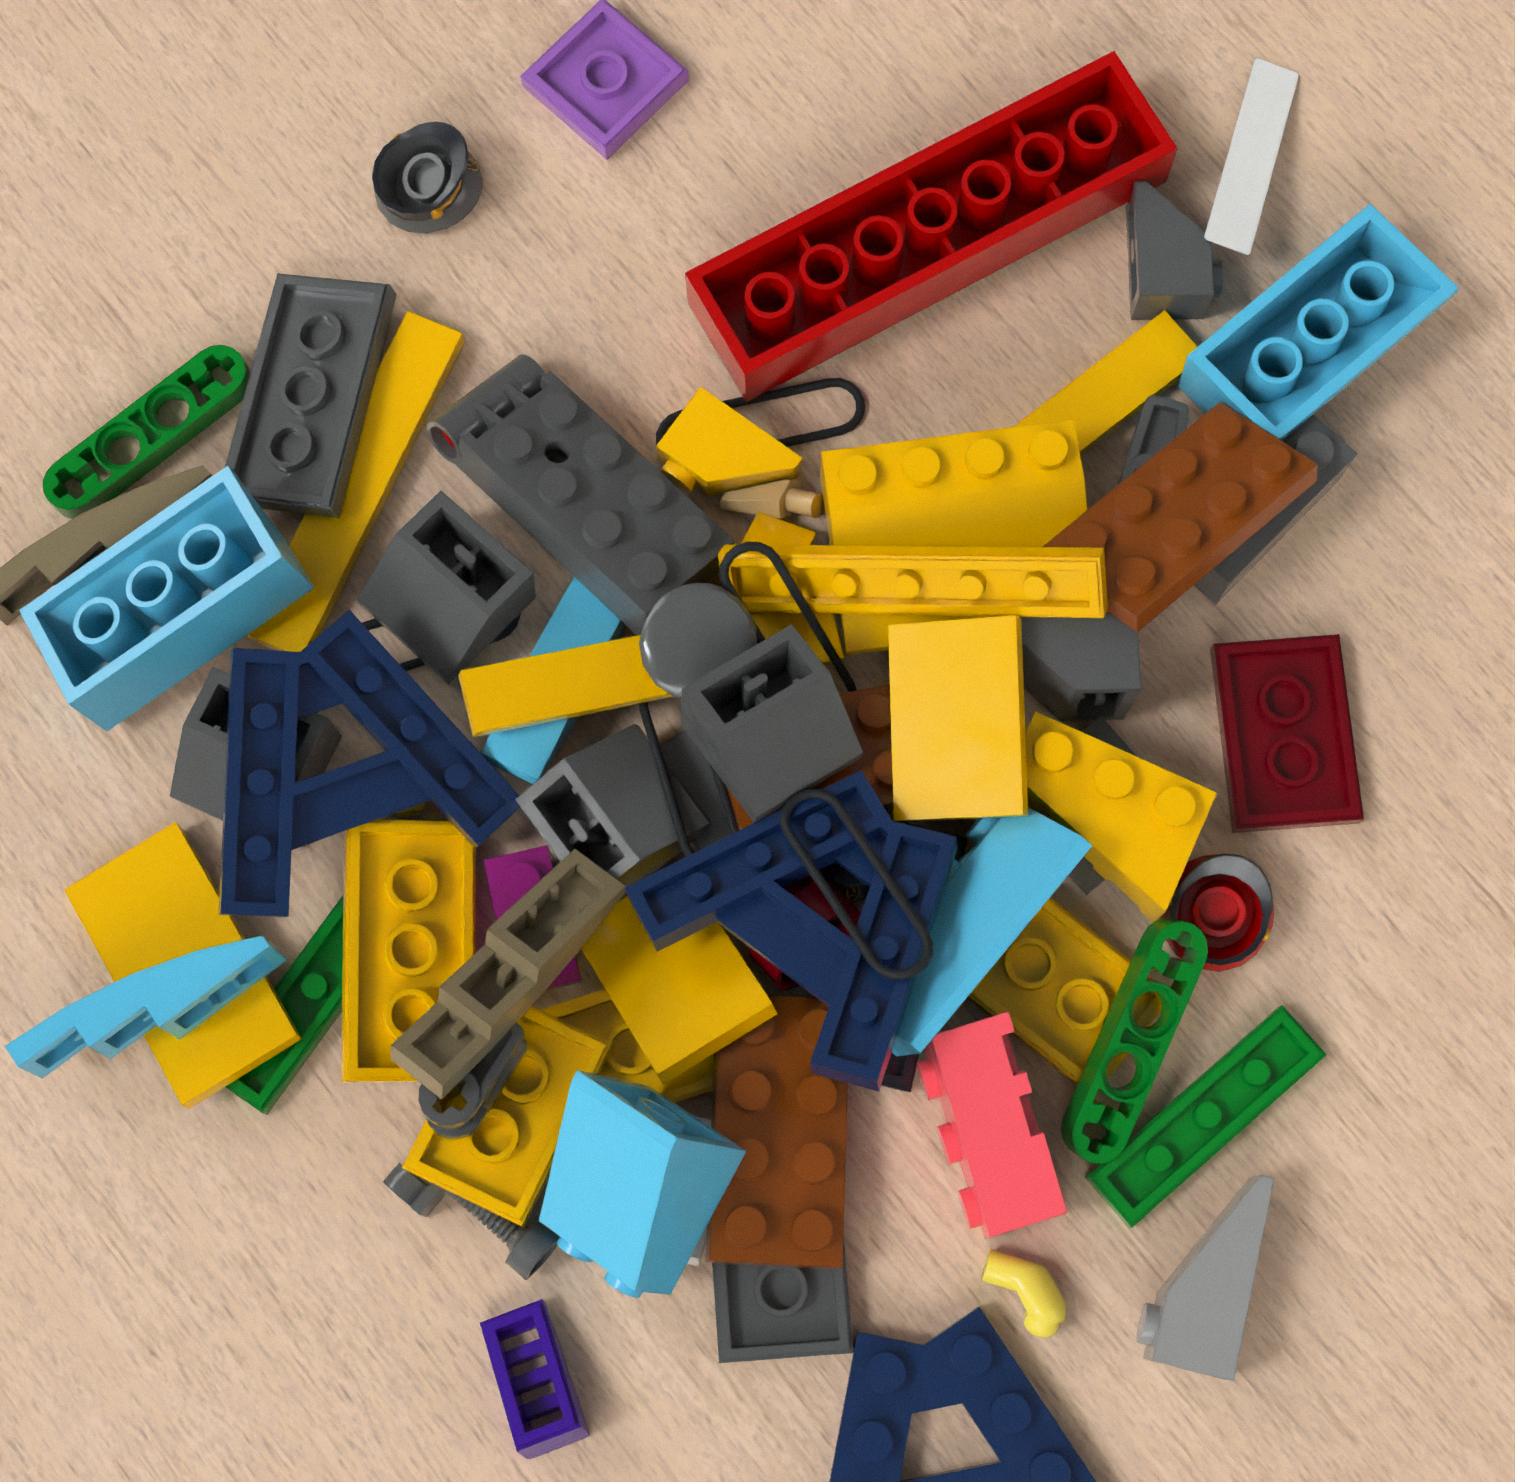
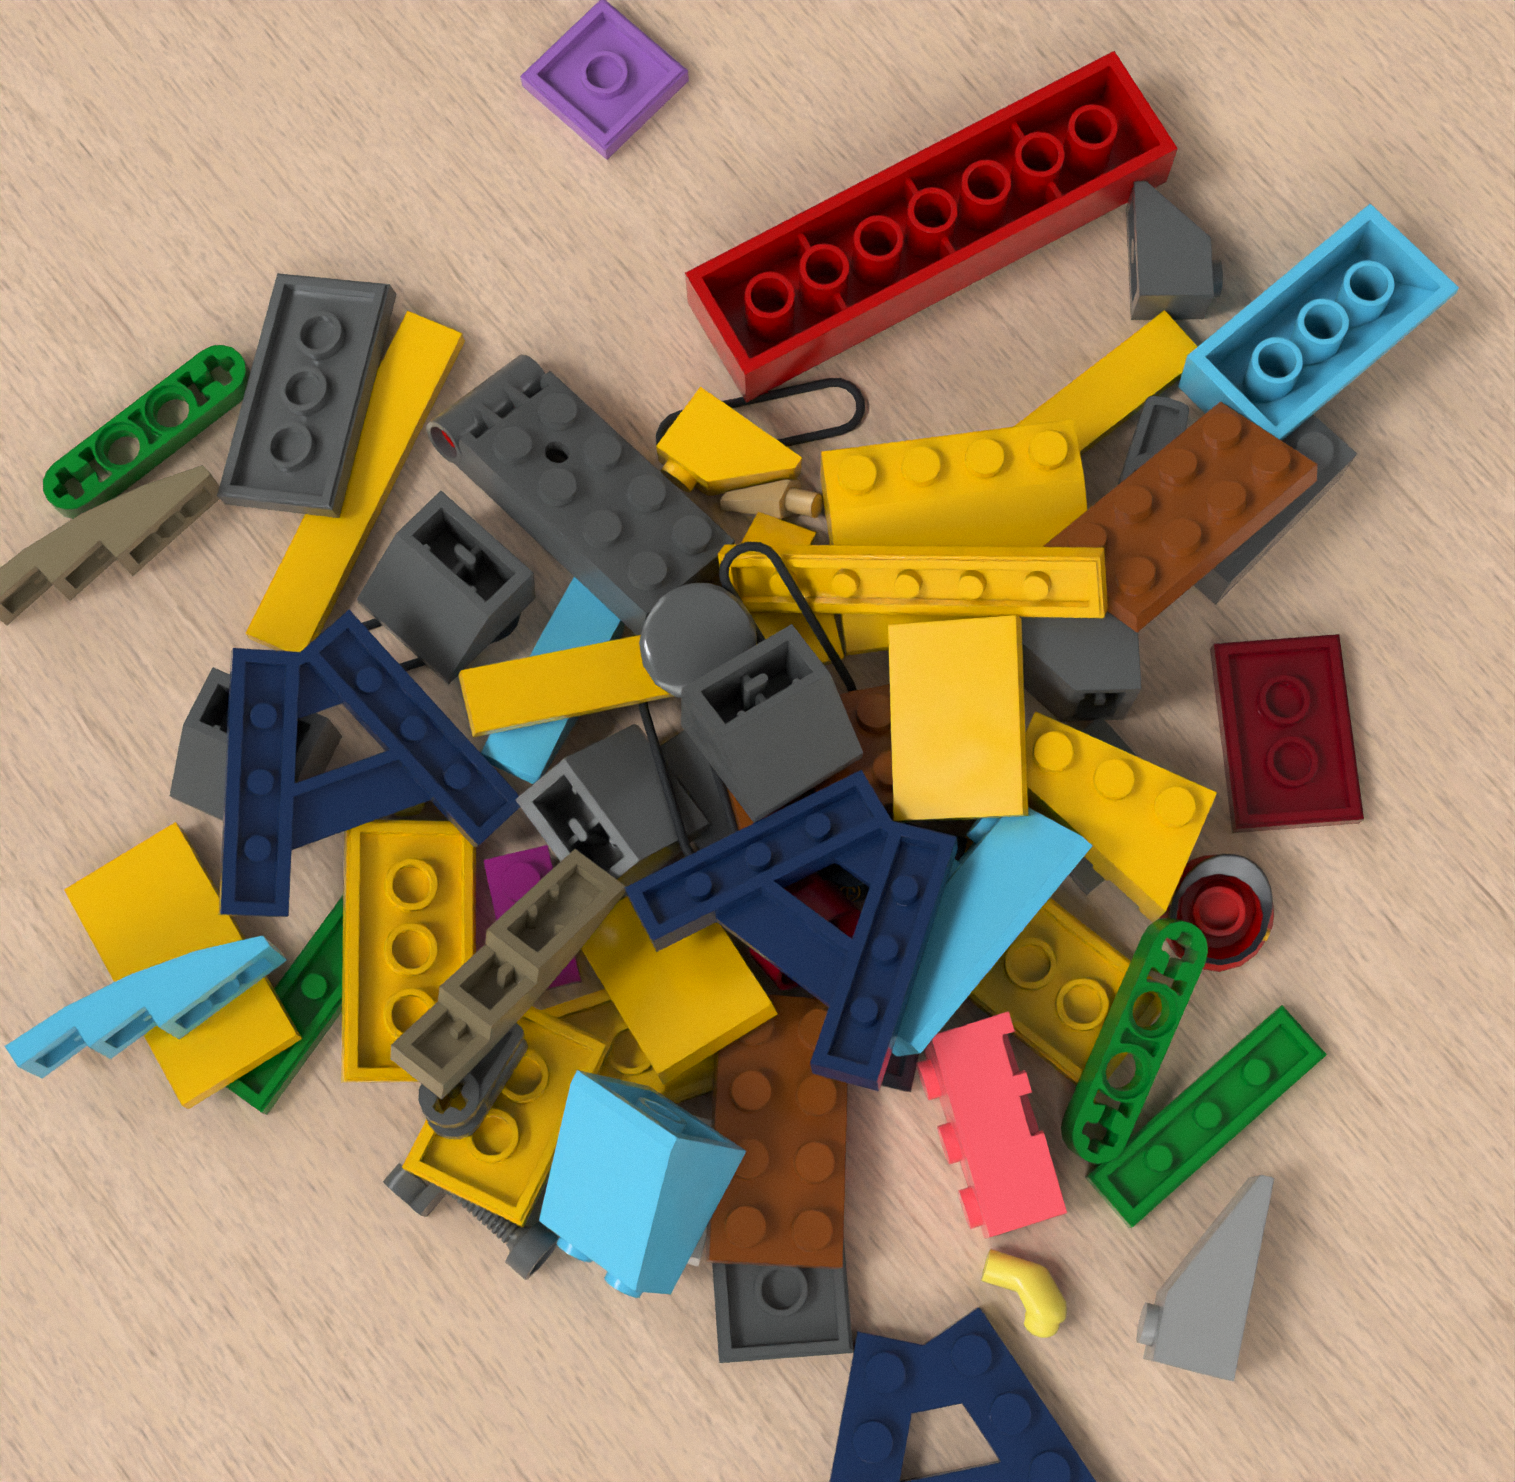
medium azure slope [19,466,315,731] -> none
dark grey piece [372,121,483,233] -> none
dark purple slope [480,1299,590,1459] -> none
black piece [780,789,933,980] -> none
white sticker [1204,58,1299,255] -> none

